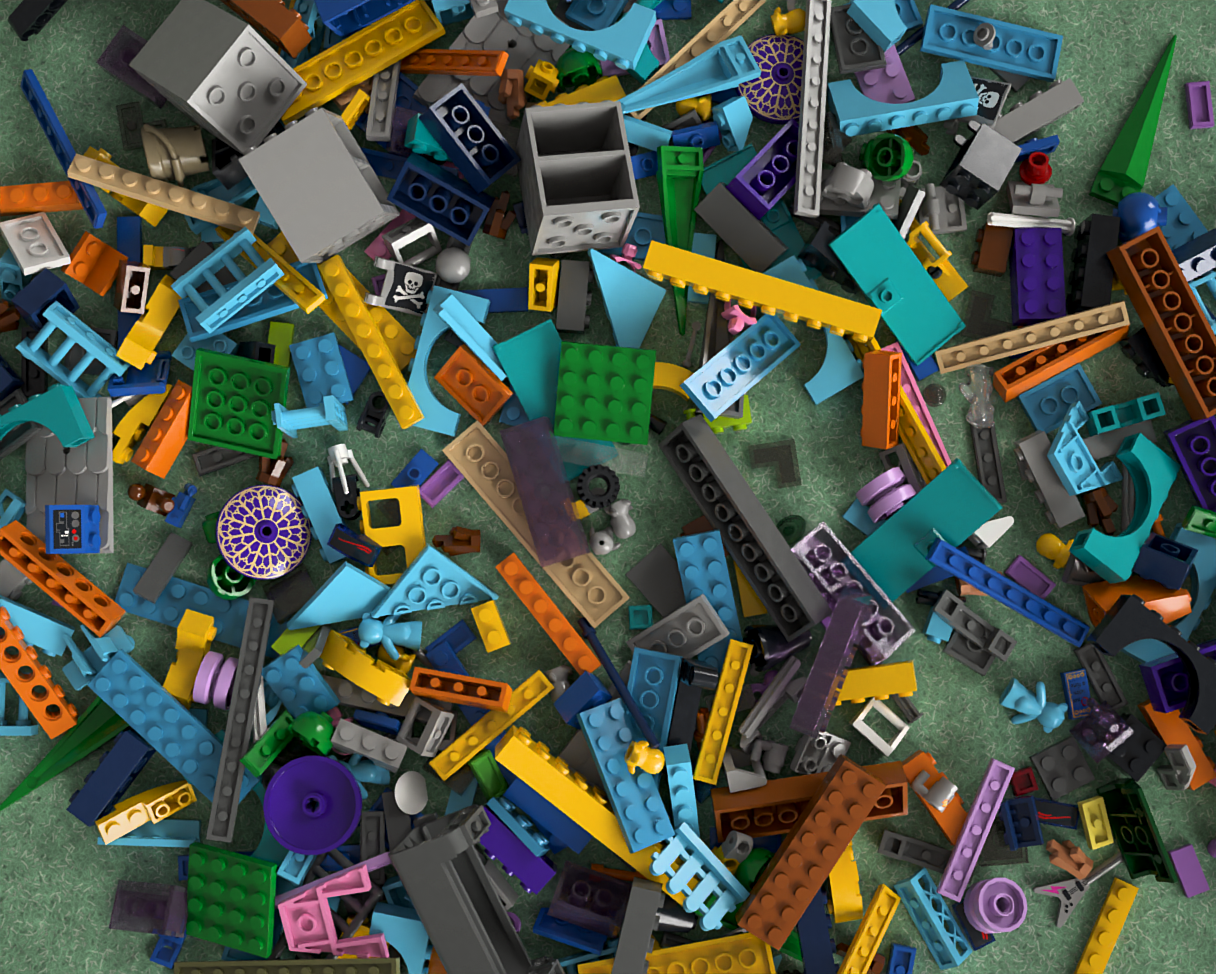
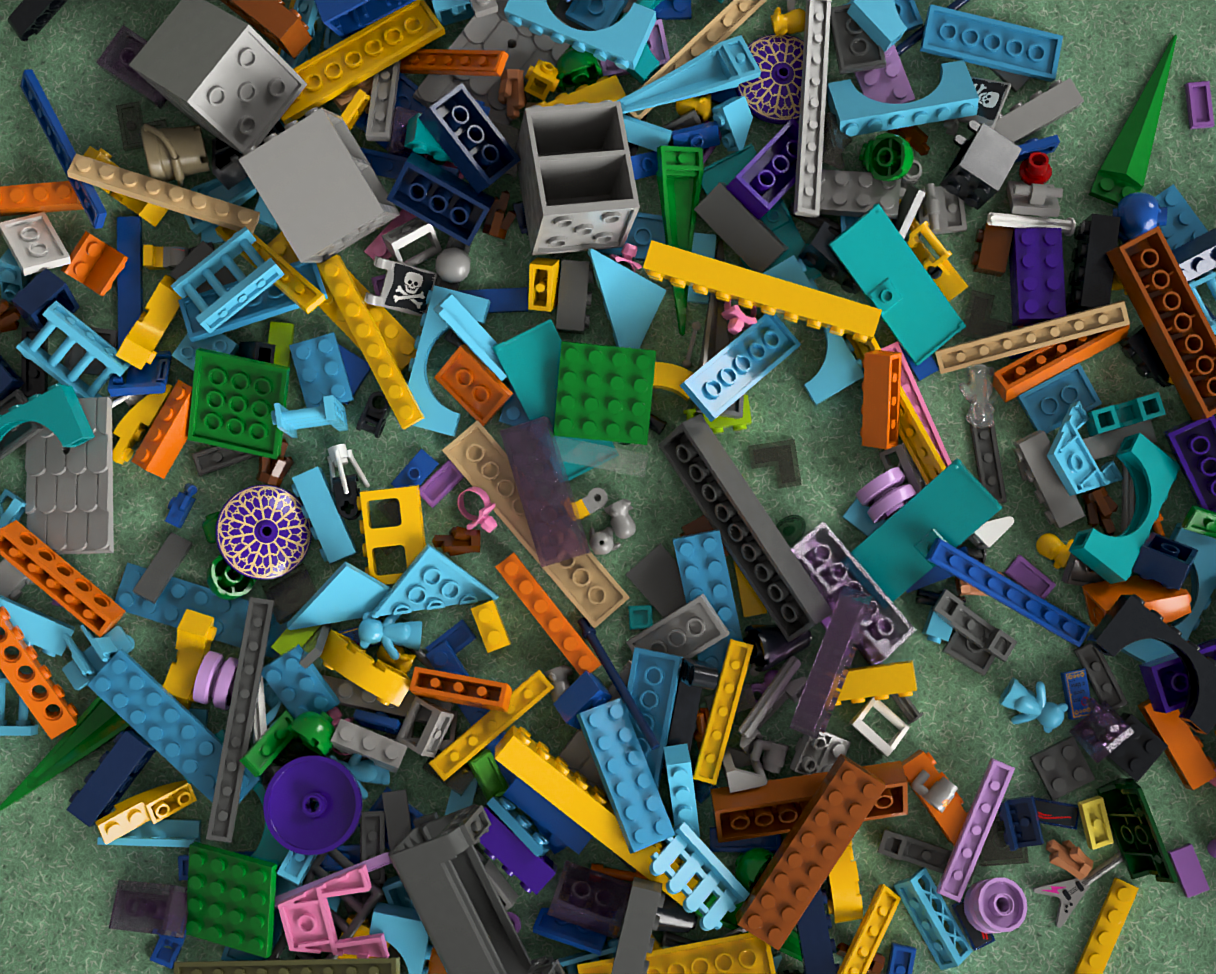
blue slope [45,505,101,554] -> none
reddish brown brick [113,260,150,314] -> none
reddish brown piece [127,483,175,516] -> none
slope [327,523,382,567] -> none
white sticker [394,771,428,815] -> none
black tyre [577,464,620,509] -> none
yellow animal [624,740,665,774] -> none
light grey leg [711,830,753,875] -> none
light grey cylinder [820,162,874,210] -> none
clear smoke plate [922,384,946,407] -> none
light grey plate [973,23,996,50] -> none
dark red tile [1010,766,1039,797] -> none
light grey tile [1157,744,1196,791] -> none
none -> bright pink piece [457,486,497,533]

